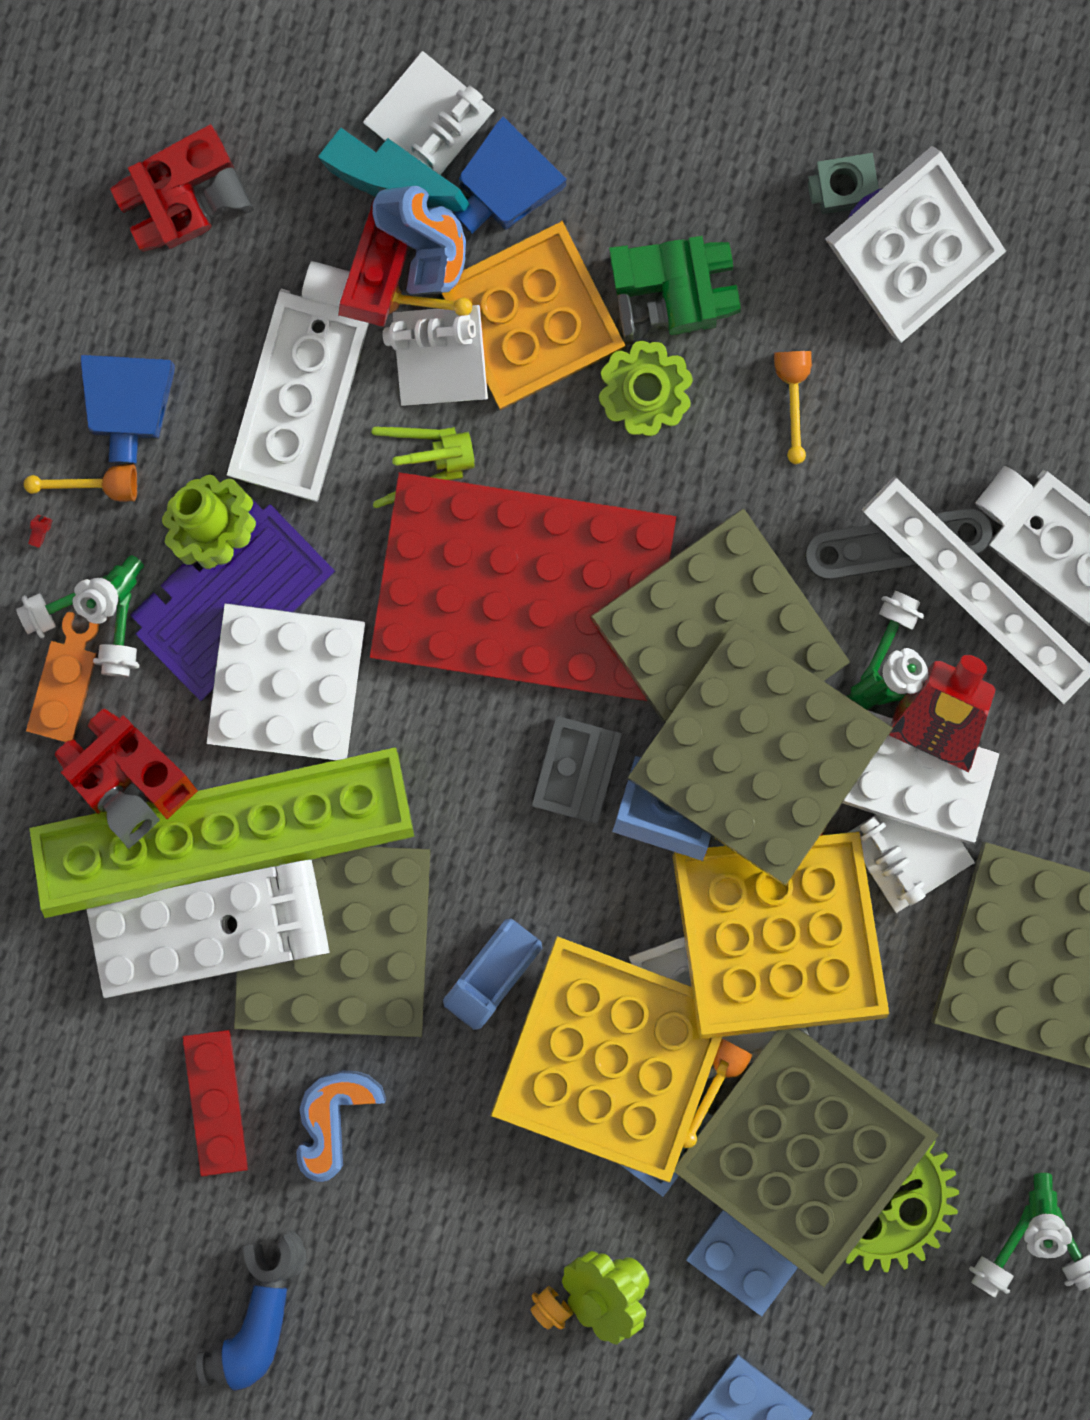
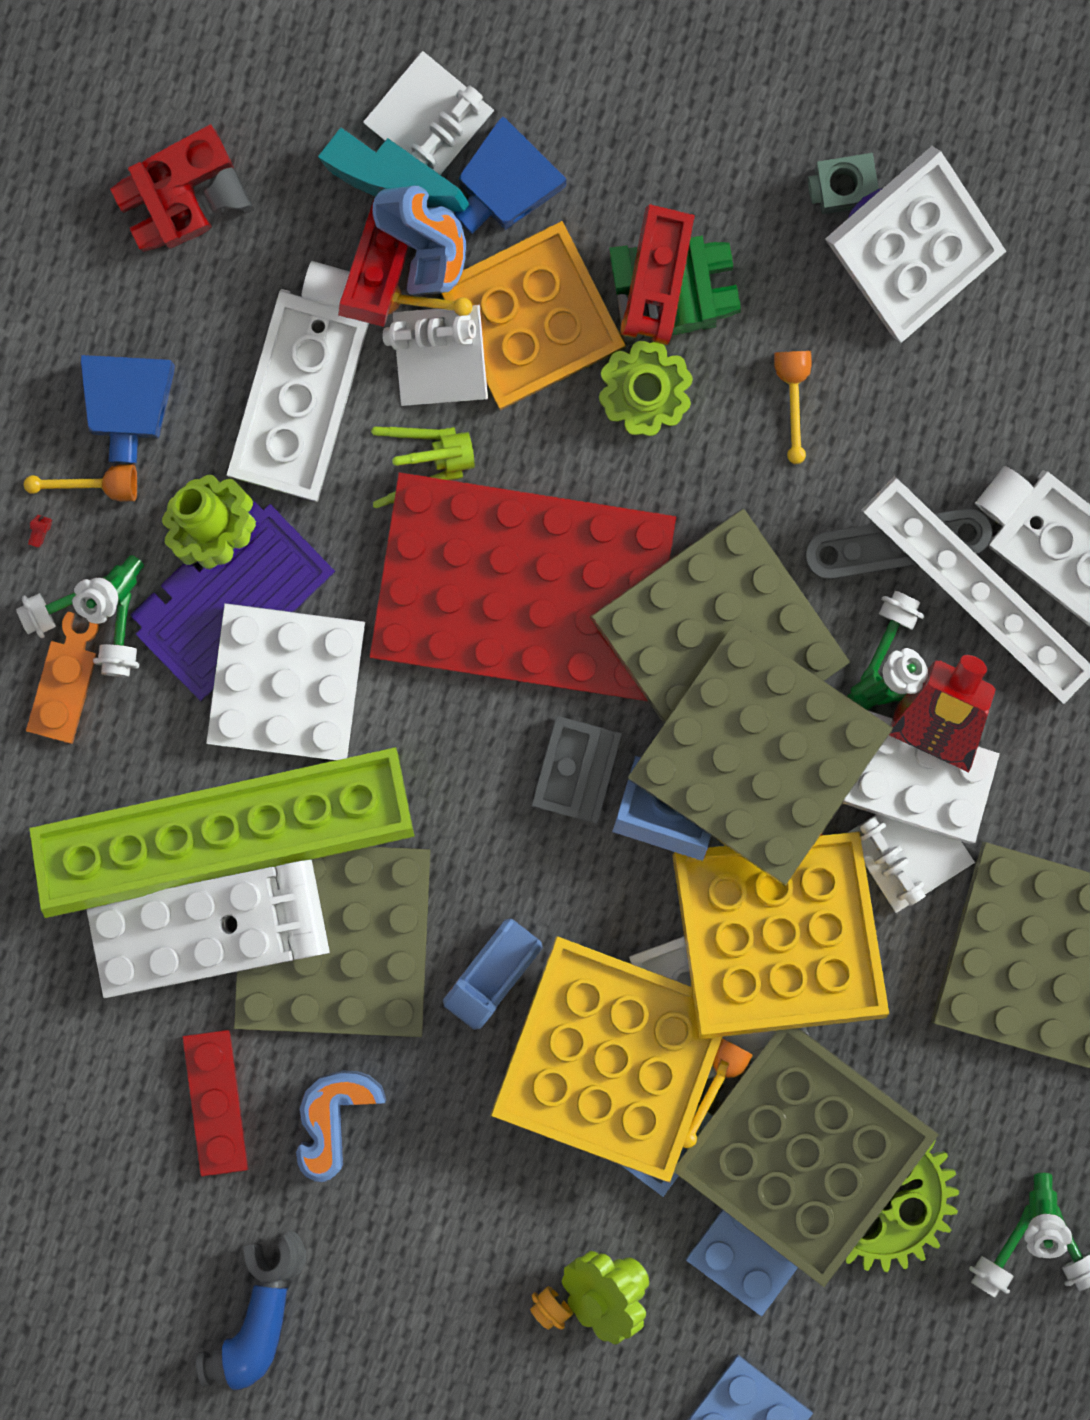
red hips [55,709,198,849] -> none
none -> red plate [621,204,695,345]

